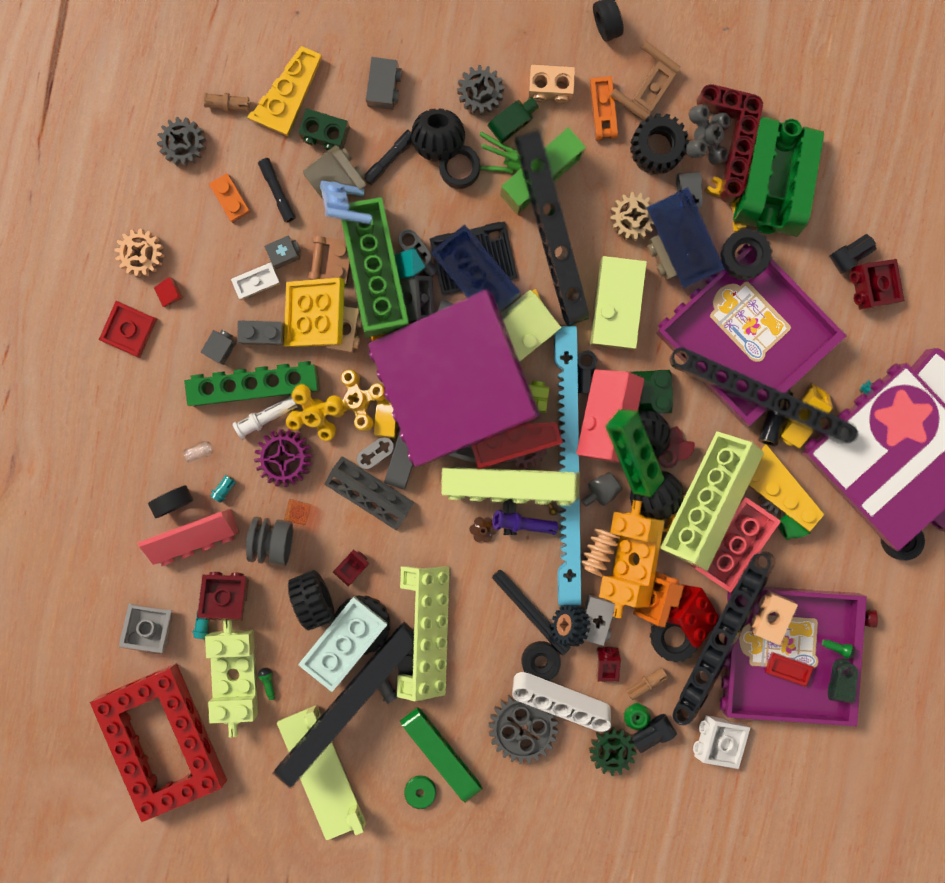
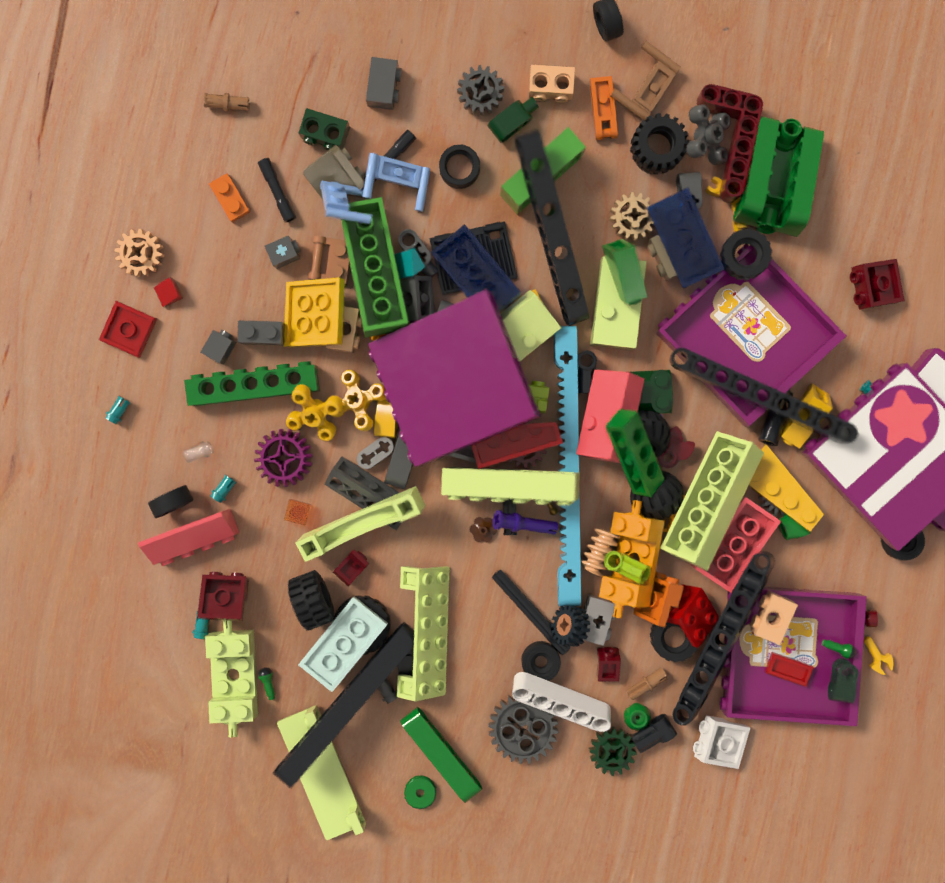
red brick [90,663,227,823] -> none
light grey slope [118,604,172,654] -> none
dark grey gear [157,117,206,166] -> none
white plate [231,262,281,300] -> none
white pin [233,395,298,440] -> none
dark grey wheel [246,516,293,567] -> none
yellow wing [247,46,322,137] -> none
black wheel [411,108,465,162] -> none
bright green plant [479,132,521,174] -> none
dark grey piece [581,472,622,507] -> none
black piece [829,234,877,274] -> none
none -> teal pin [105,395,131,425]
none -> yellowish green arch [296,486,426,562]
none -> light blue plate [362,153,430,212]
none -> green slope [602,239,647,305]
none -> lime piece [604,551,651,584]
none -> yellow bar [863,636,893,675]

